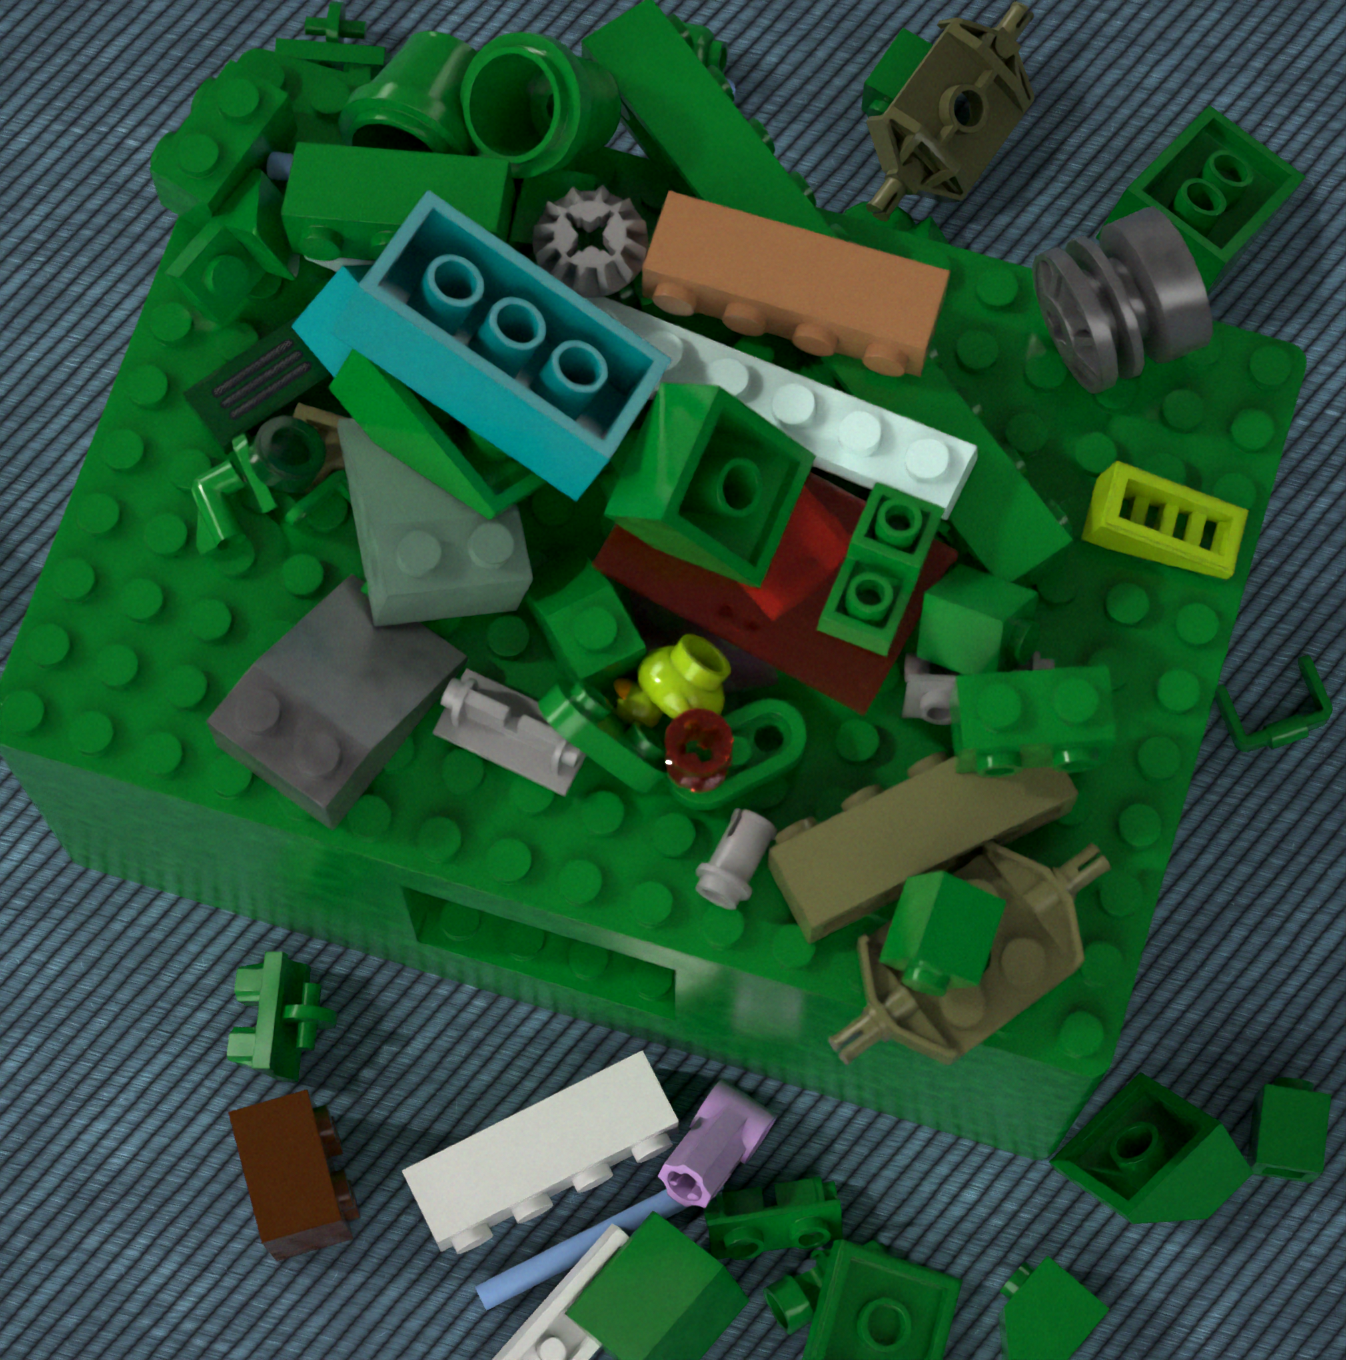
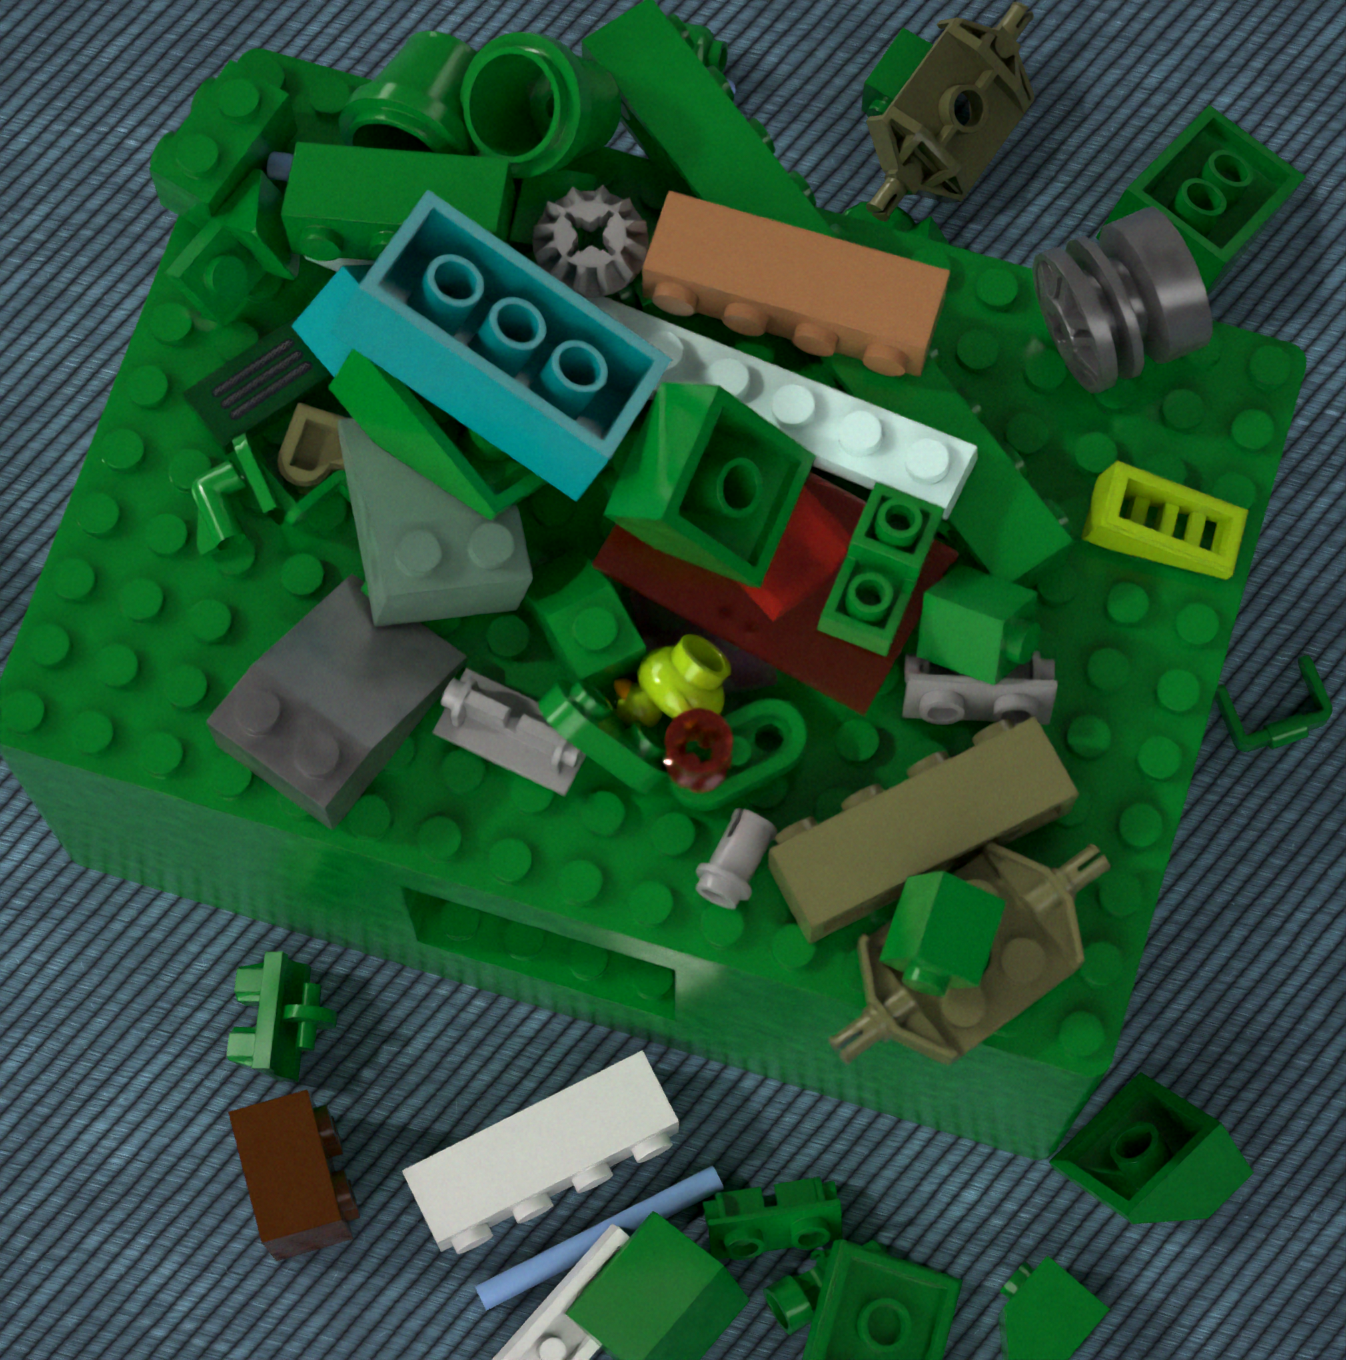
dark green tile [249,416,326,492] -> none
green hips [275,1,392,80] -> none
lavender piece [658,1078,777,1208] -> none
green brick [949,665,1117,778] -> none
green brick [1247,1077,1331,1183] -> none

